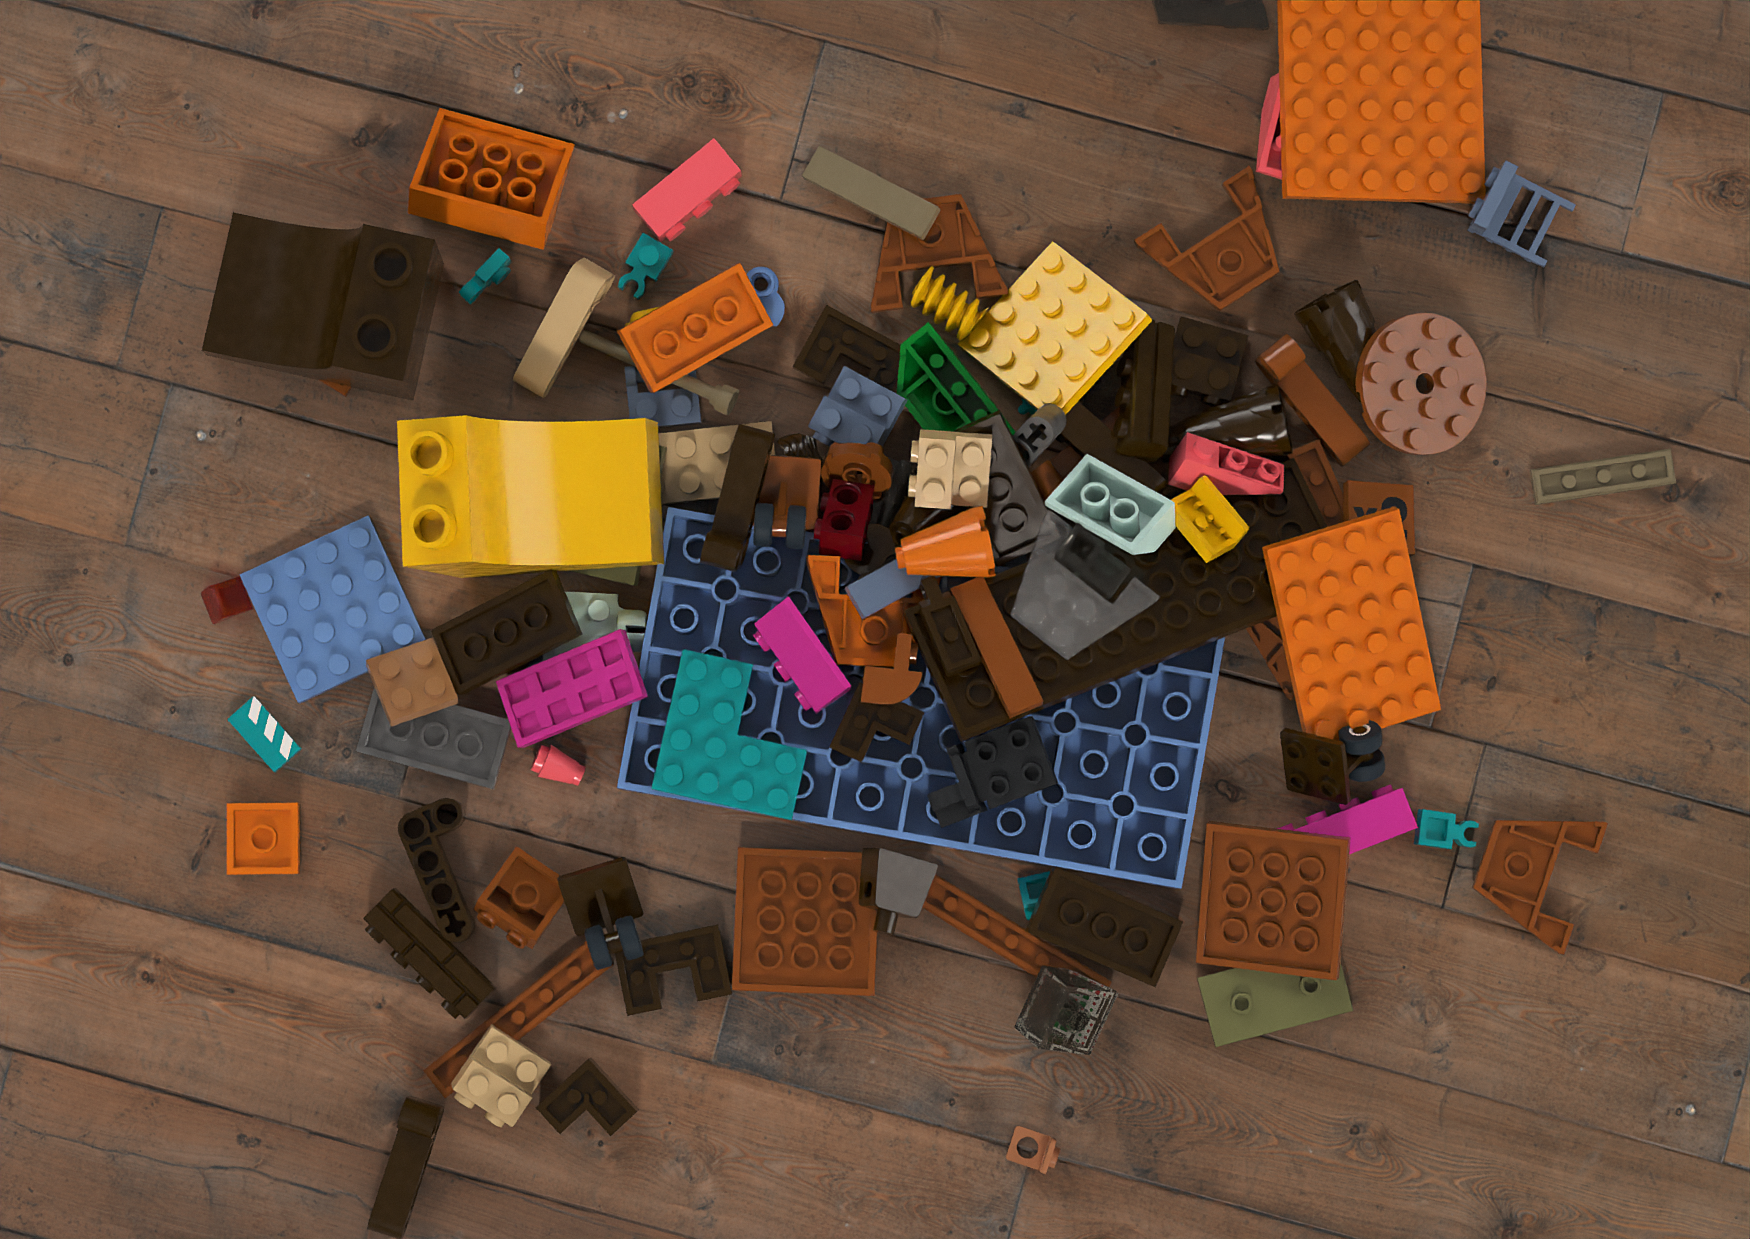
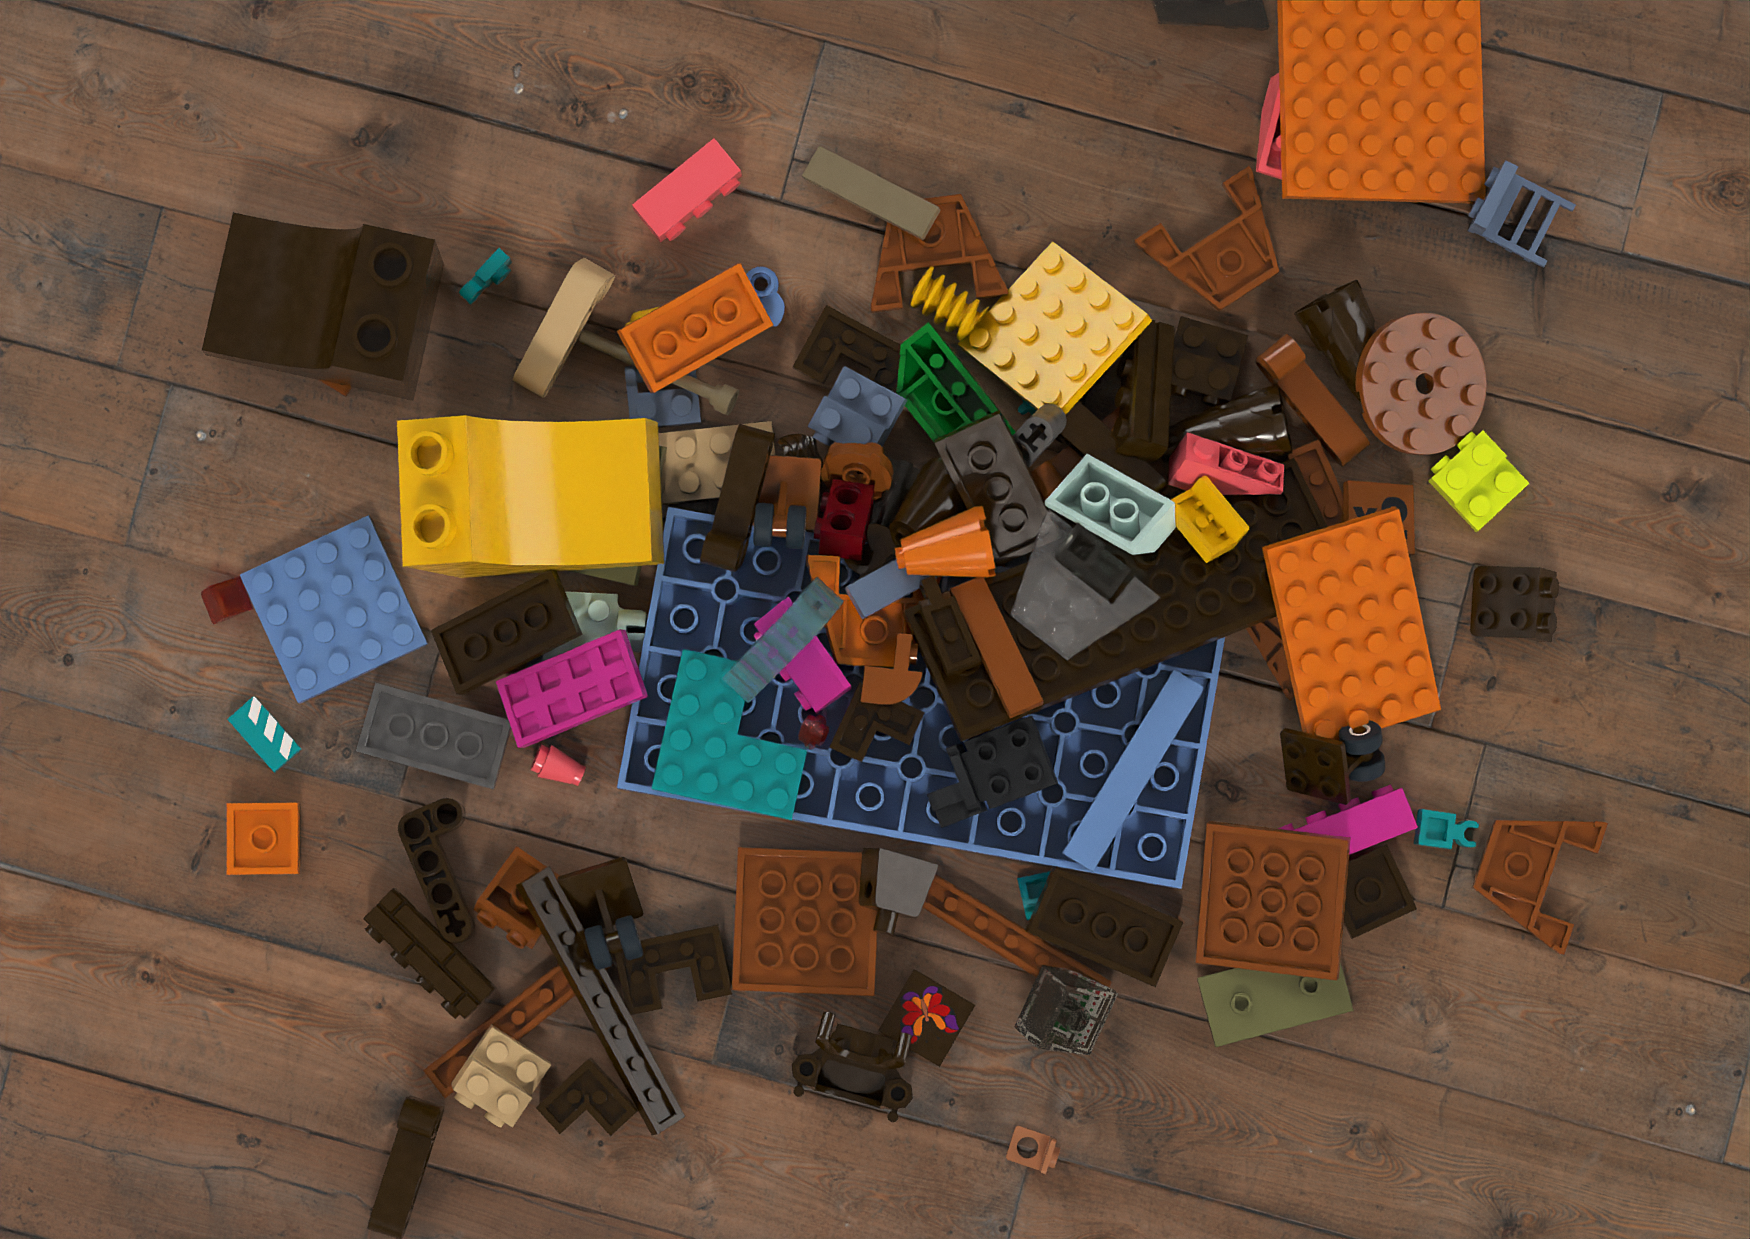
medium nougat plate [366,637,458,727] -> none
orange slope [408,108,575,250] -> none
teal plate [618,233,674,300] -> none
tan plate [908,429,992,509] -> none
dark tan tile [1529,448,1676,505] -> none
none -> dark brown plate [516,866,685,1135]
none -> clear light blue beam [722,577,844,703]
none -> dark brown piece [791,1012,913,1122]
none -> clear red plate [798,714,829,750]
none -> tile [878,969,975,1067]
none -> medium blue tile [1062,669,1204,872]
none -> dark brown plate [1344,844,1417,939]
none -> neon yellow plate [1428,431,1529,532]
none -> dark brown bracket [1470,566,1559,642]

